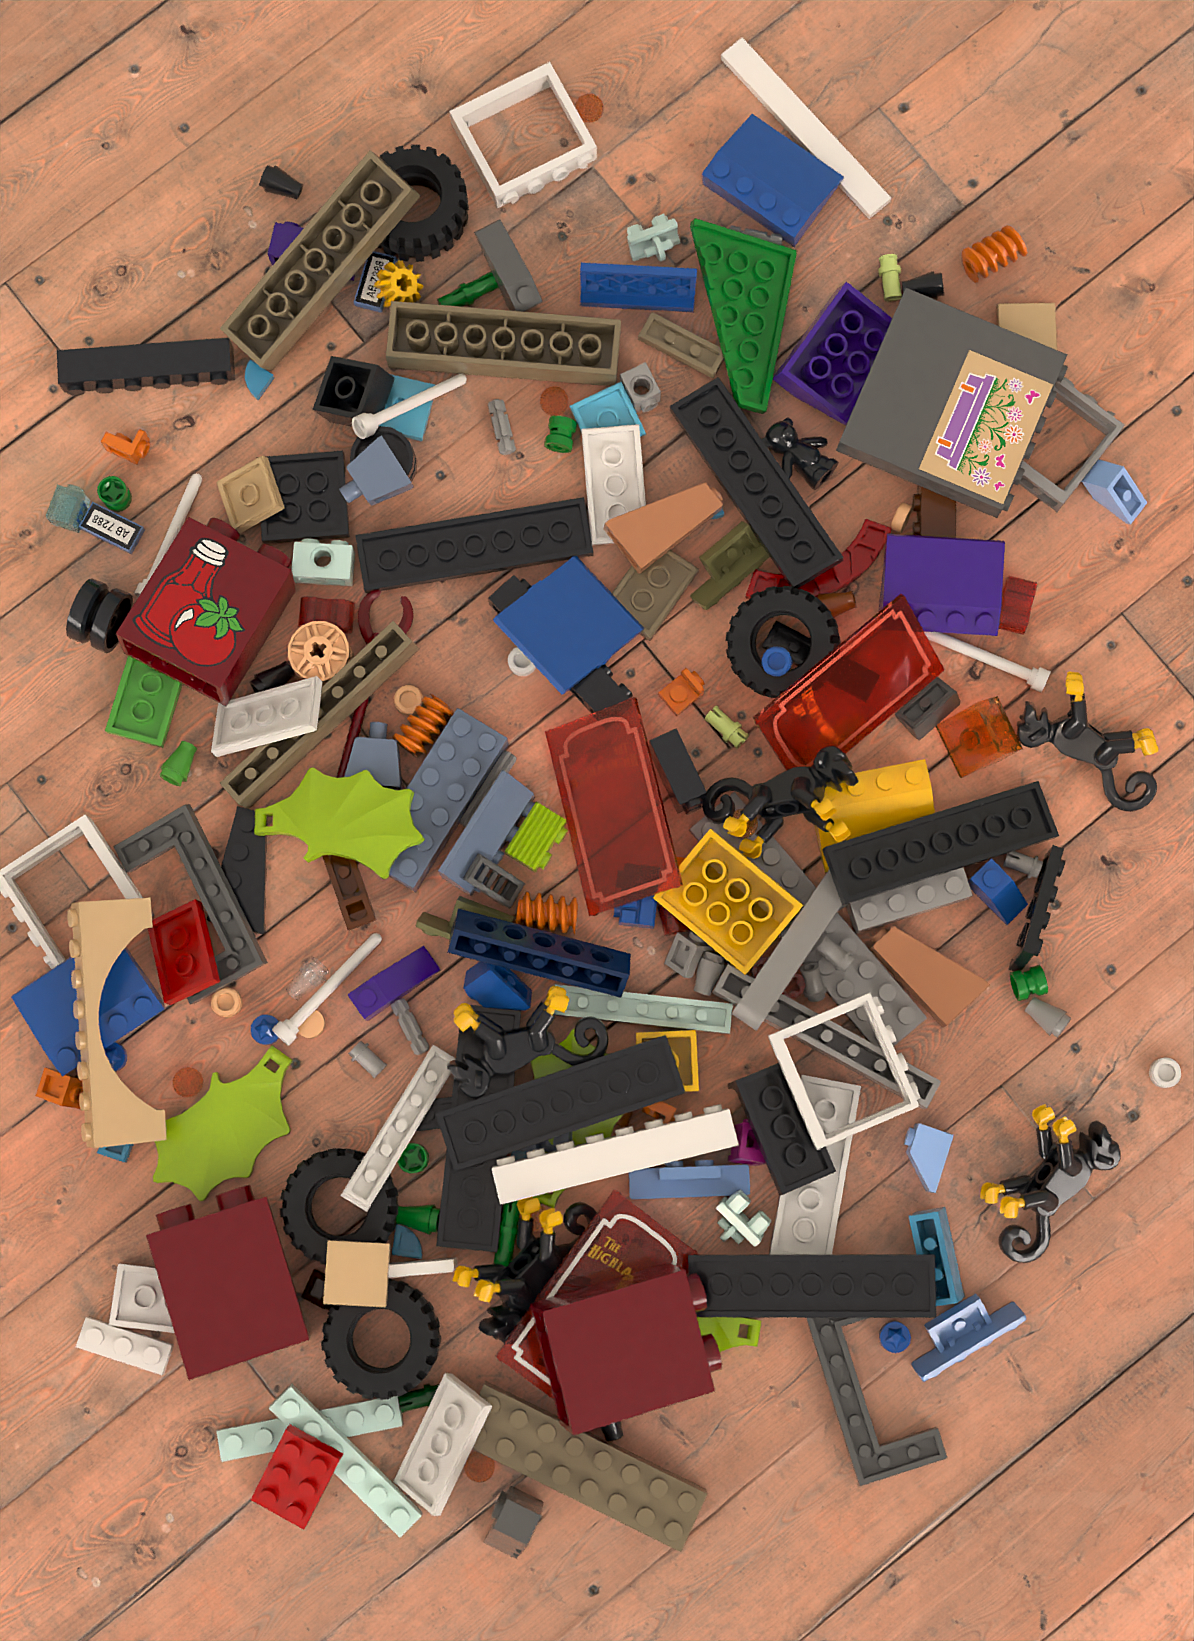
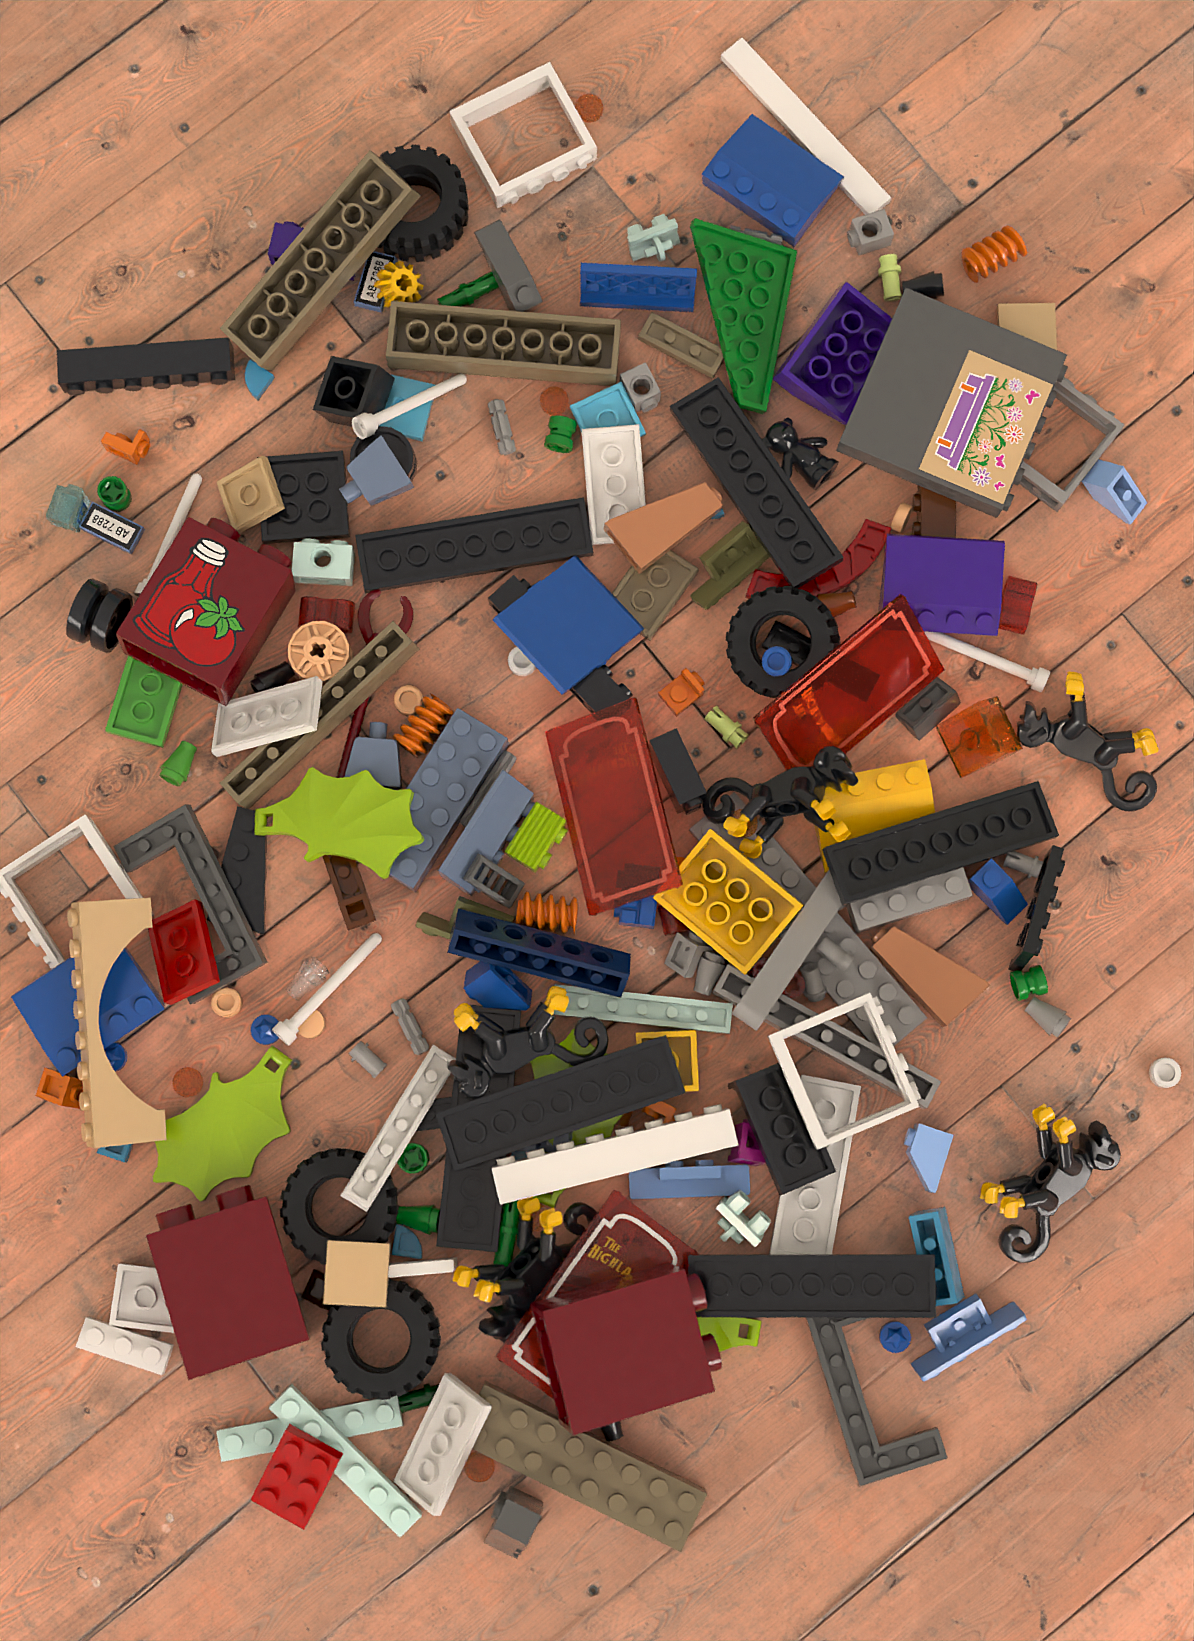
black cone [259,165,304,200] -> none
dark purple slope [347,946,441,1021] -> none
none -> light grey brick [847,209,894,256]

